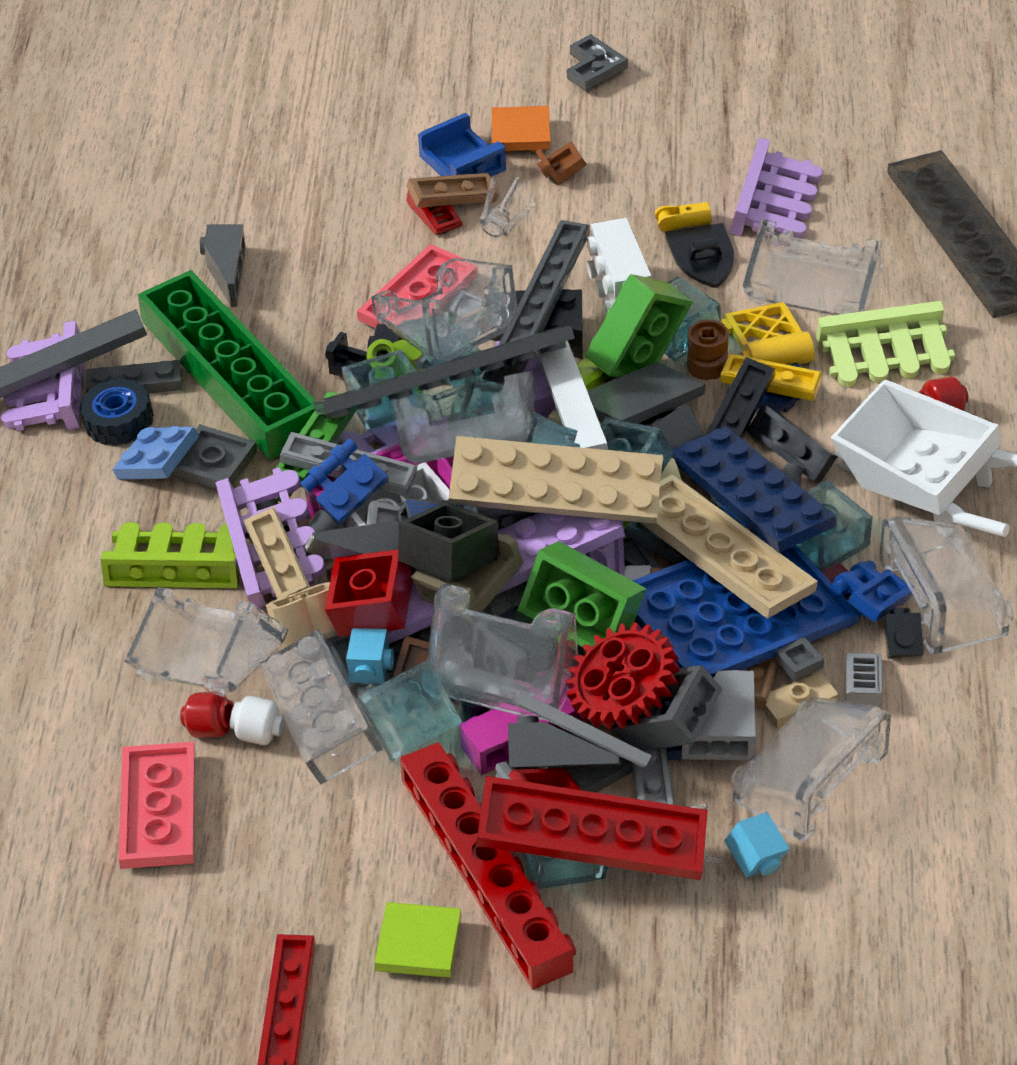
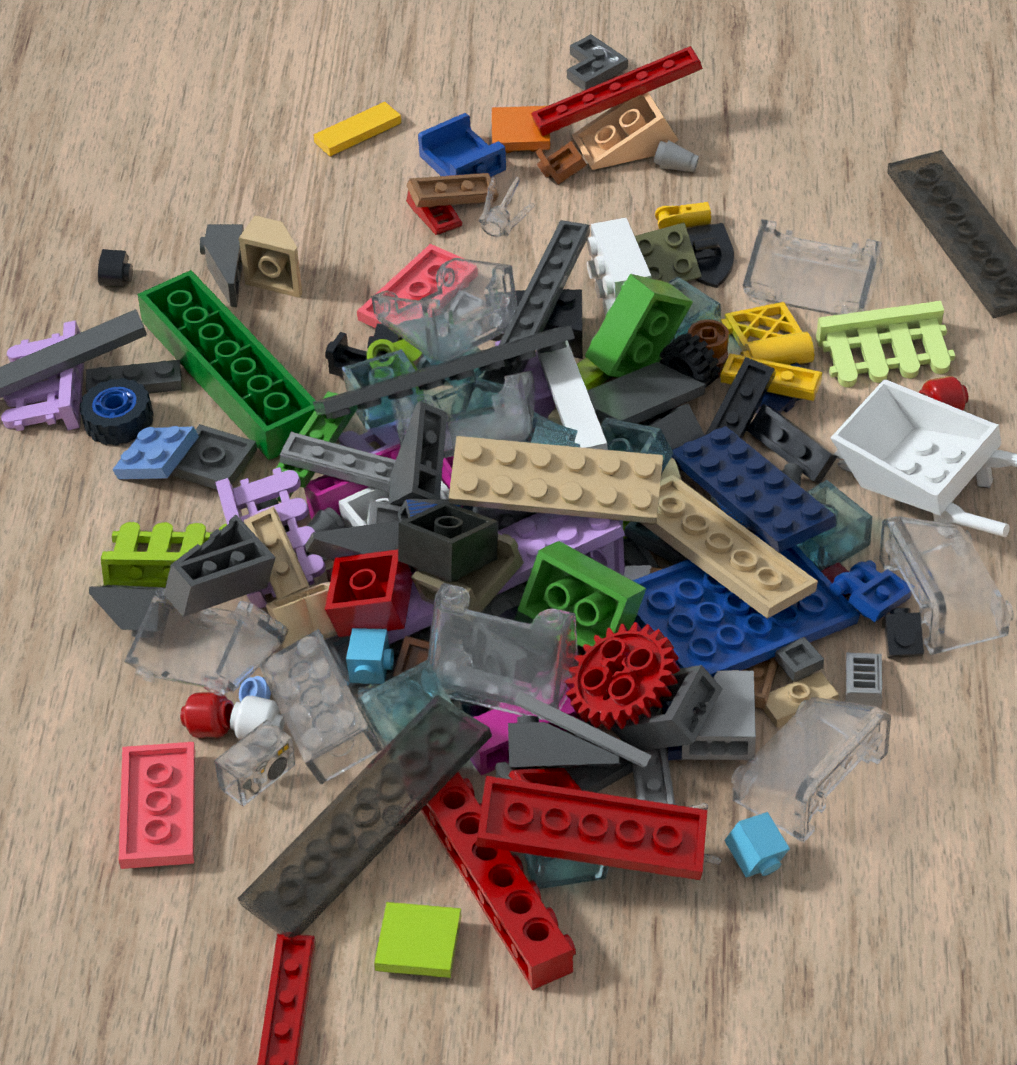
blue plate [300,438,389,525] -> none
lavender fence [730,138,823,241] -> none
none -> dark grey slope [89,585,169,637]
none -> black plate [98,249,133,287]
none -> dark grey wedge [164,515,276,617]
none -> clear brick [214,719,296,807]
none -> clear smoke plate [237,695,492,943]
none -> tan slope [239,215,302,298]
none -> light blue plate [239,676,271,702]
none -> yellow tile [313,102,402,156]
none -> dark grey slope [388,401,447,506]
none -> red tile [531,46,703,137]
none -> light nougat slope [572,92,679,170]
none -> olive hinge [635,223,702,285]
none -> light grey cone [654,140,699,173]
none -> black tyre [659,333,720,388]

